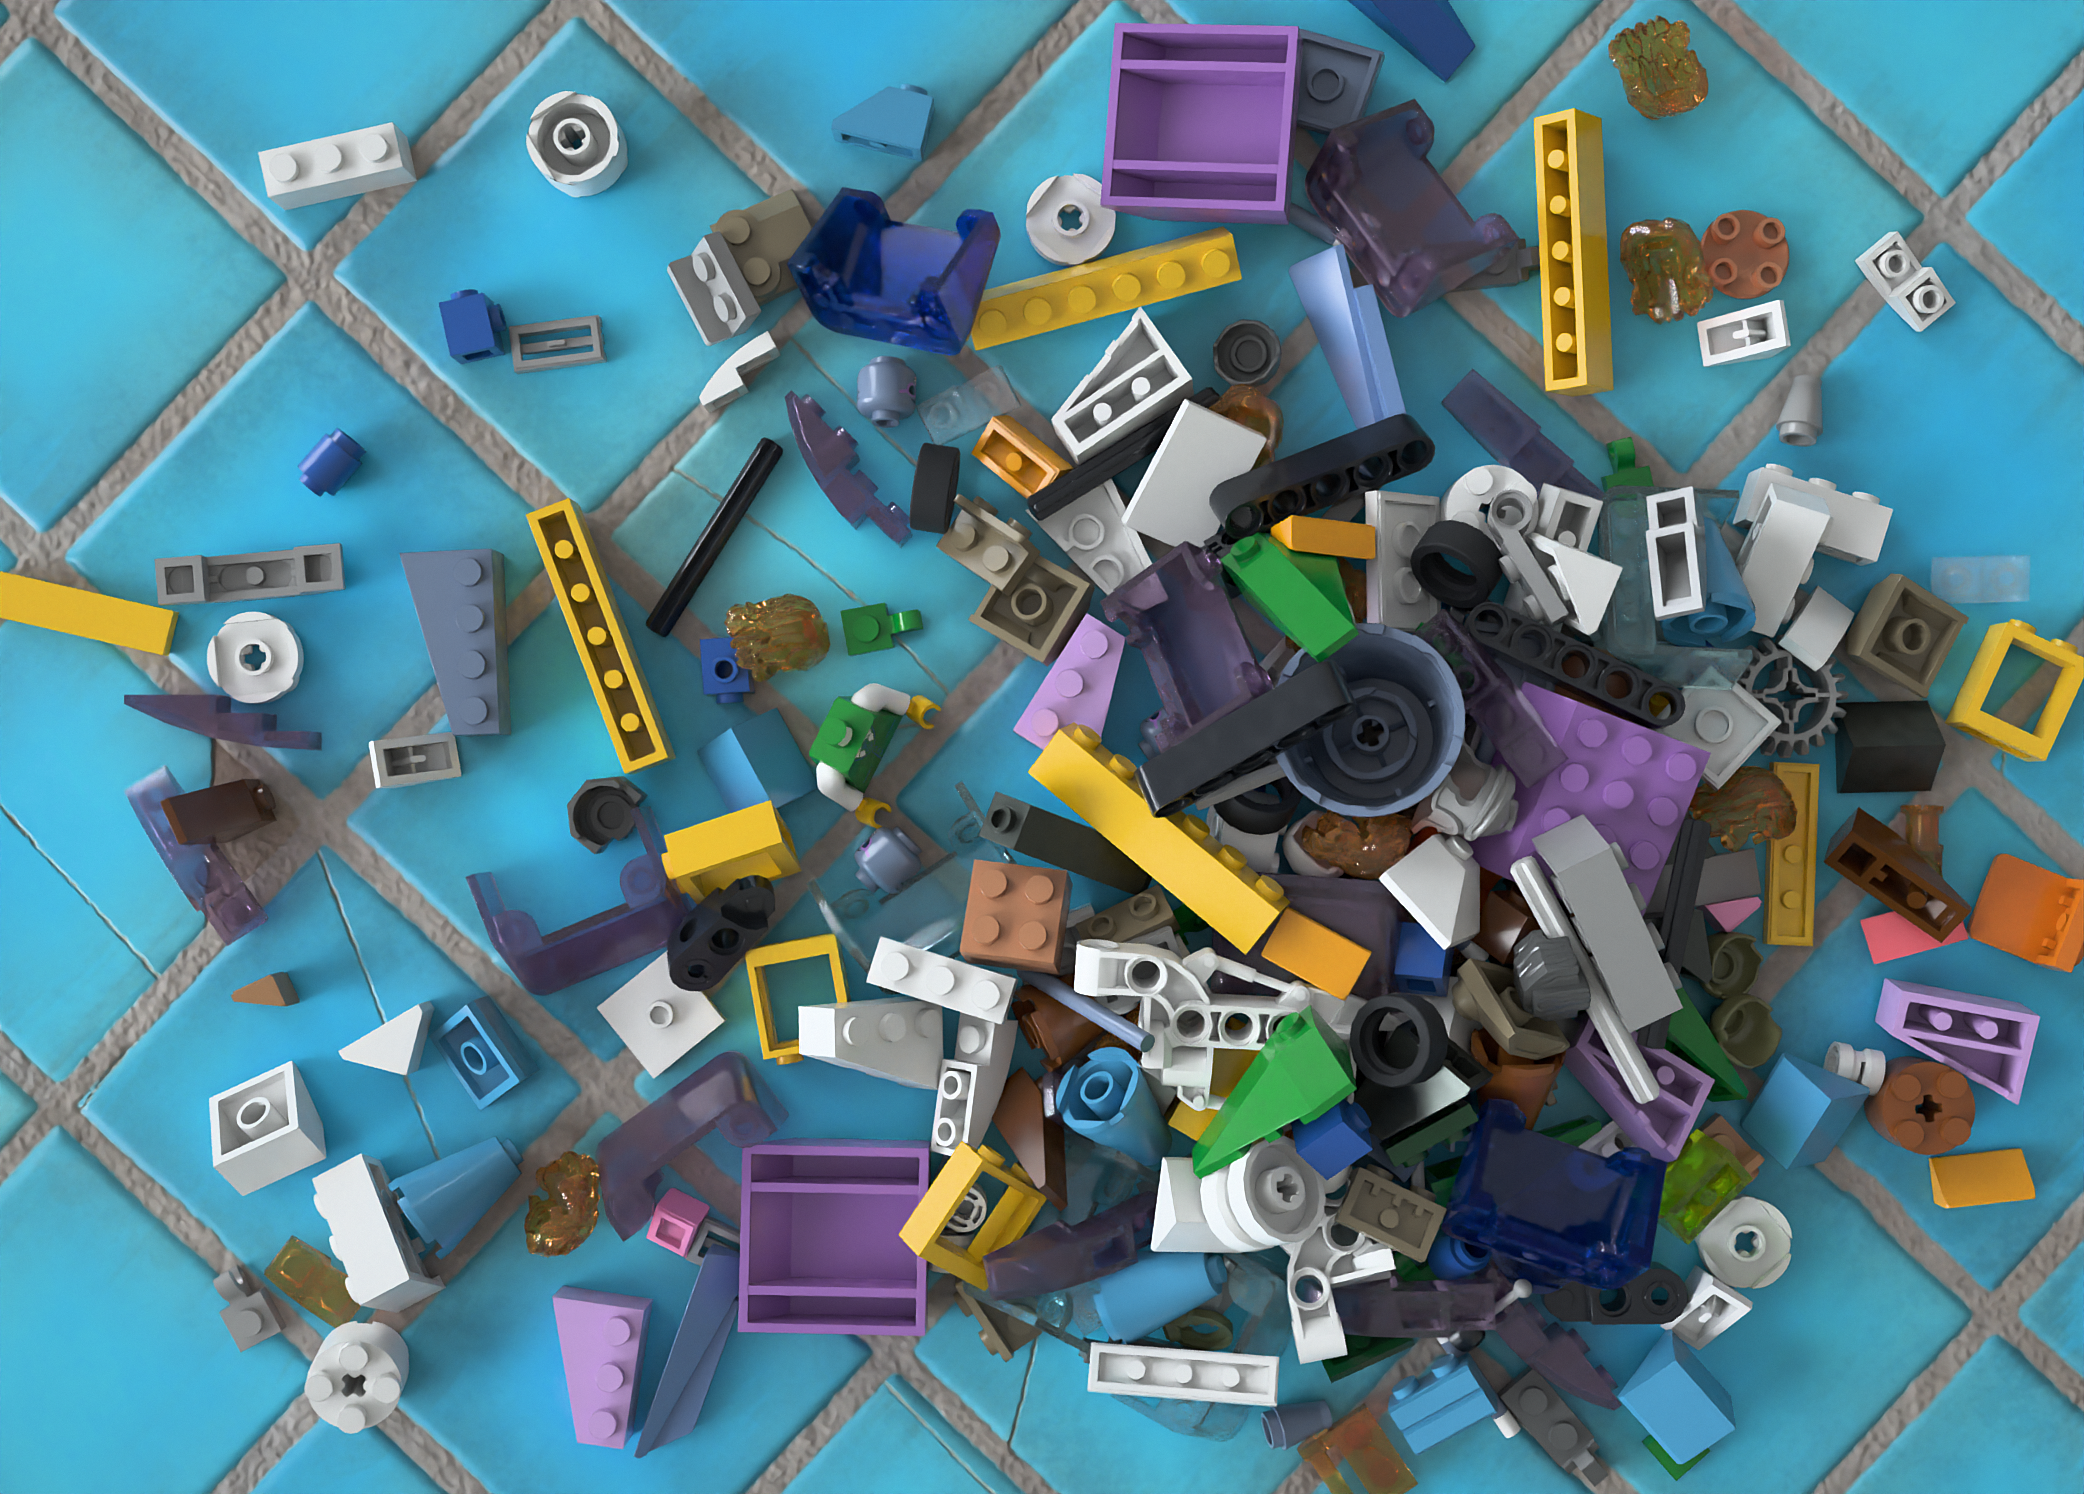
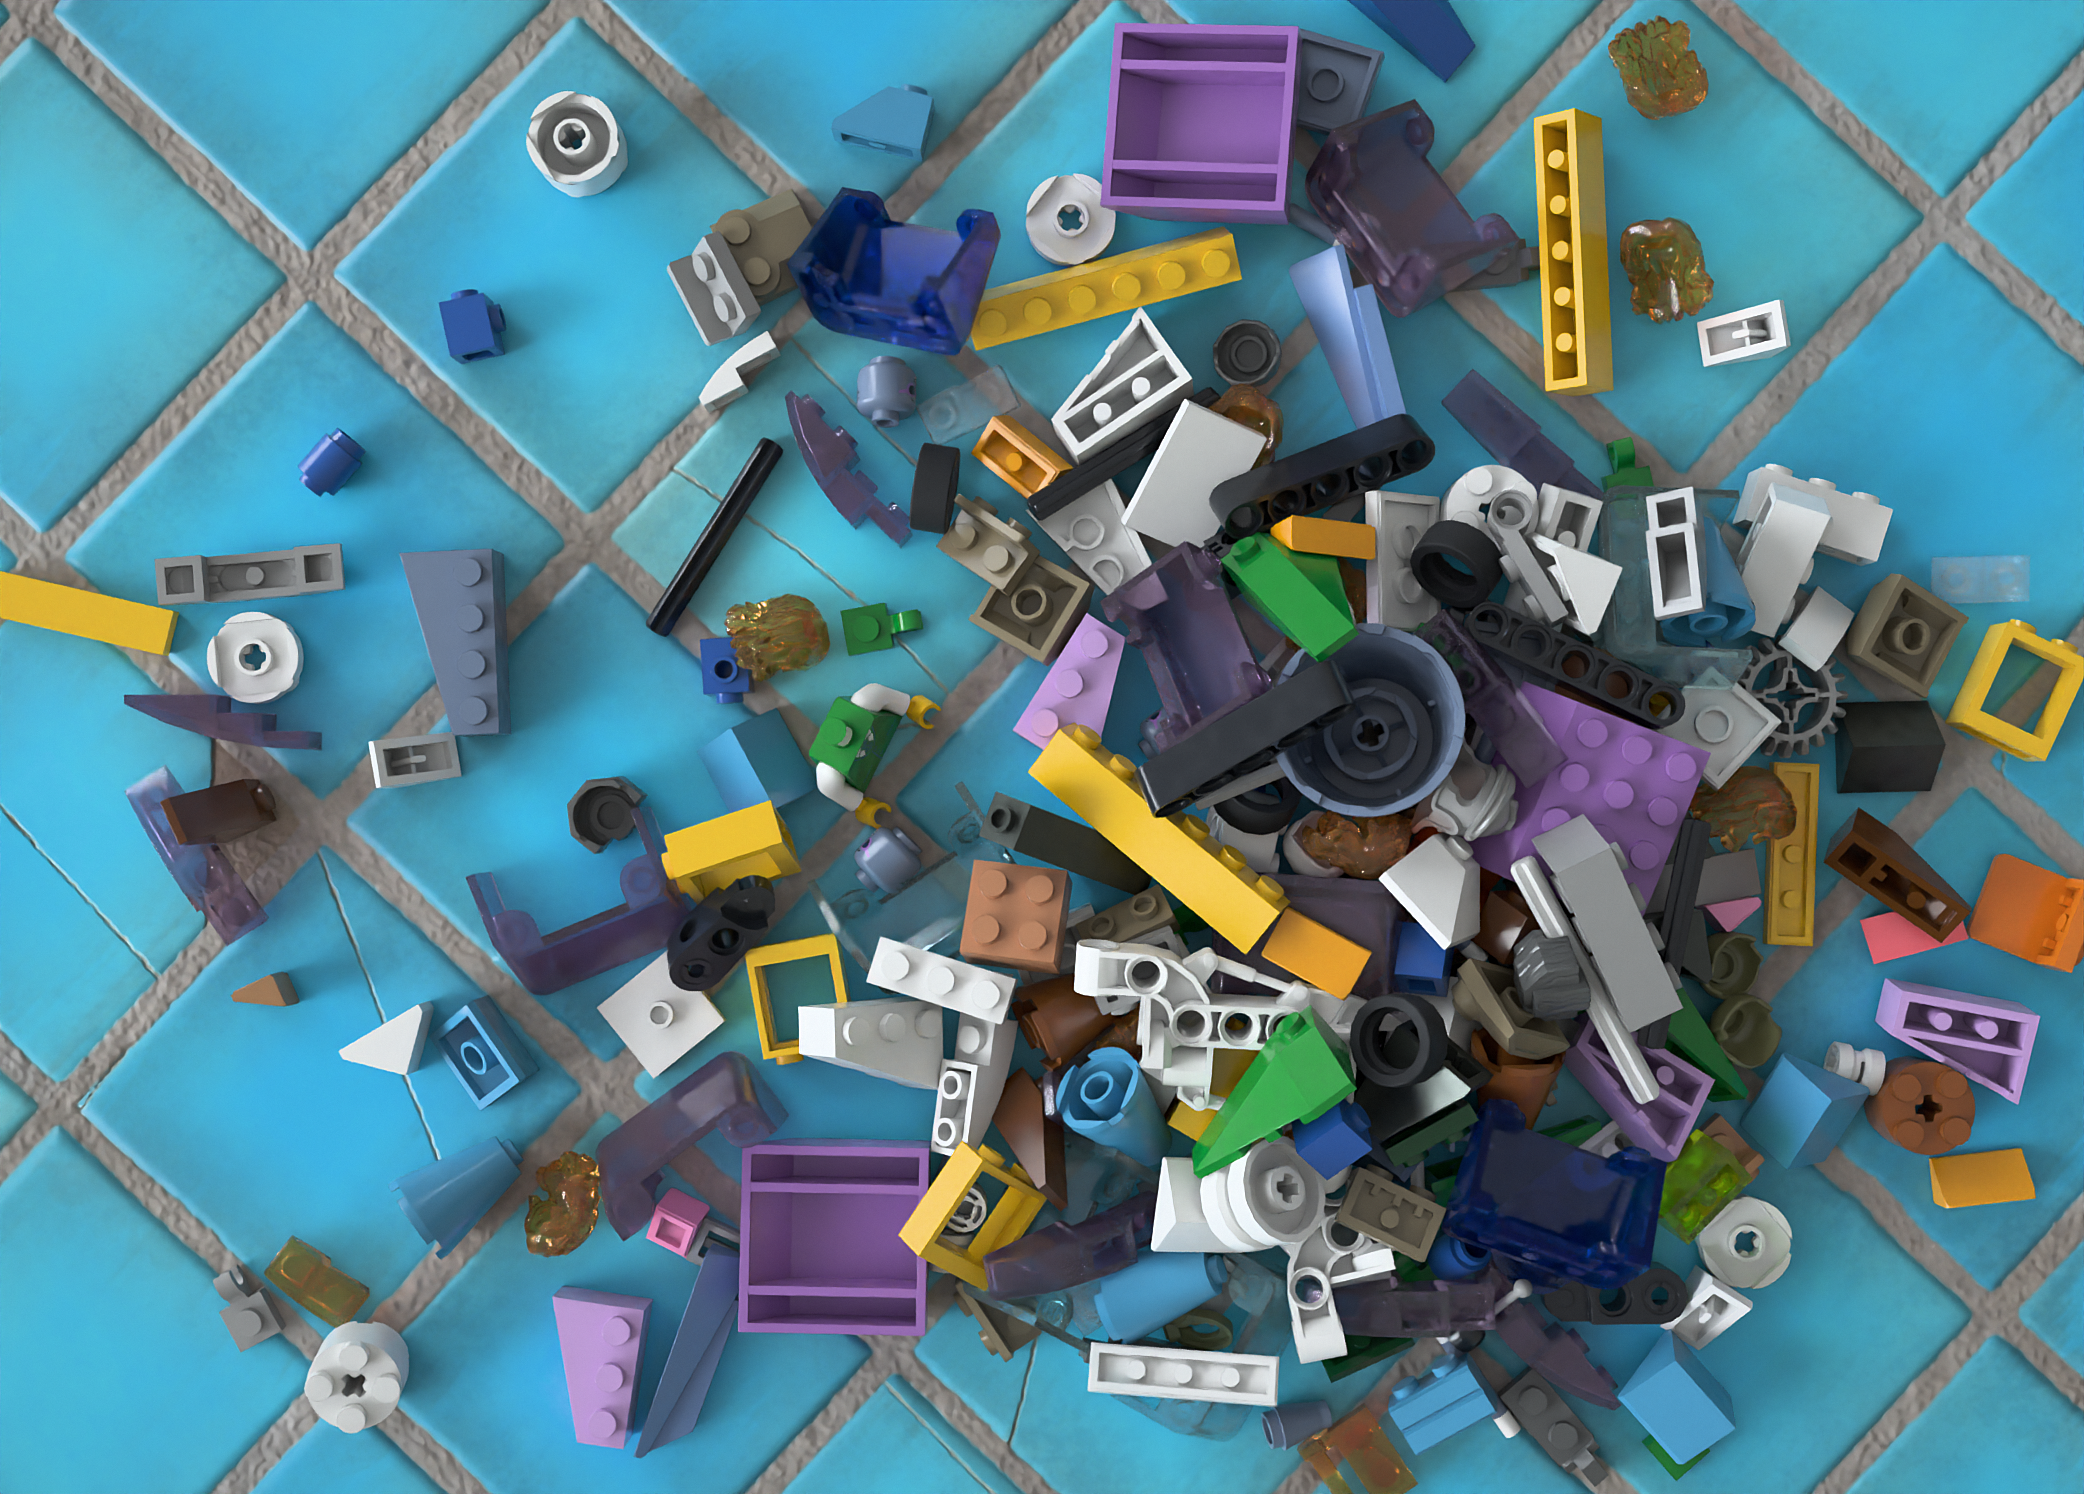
white slope [209,1061,327,1196] -> none
white brick [258,122,417,210] -> none
white wedge [312,1153,446,1313] -> none
light grey tile [509,315,607,374] -> none
yellow brick [526,498,676,775] -> none
sand blue bar [1017,969,1155,1053] -> none
nougat dish [1699,210,1789,299] -> none
light grey cone [1776,375,1823,447] -> none
white slope [1855,231,1956,332] -> none
clear orange connector [1900,805,1944,878] -> none

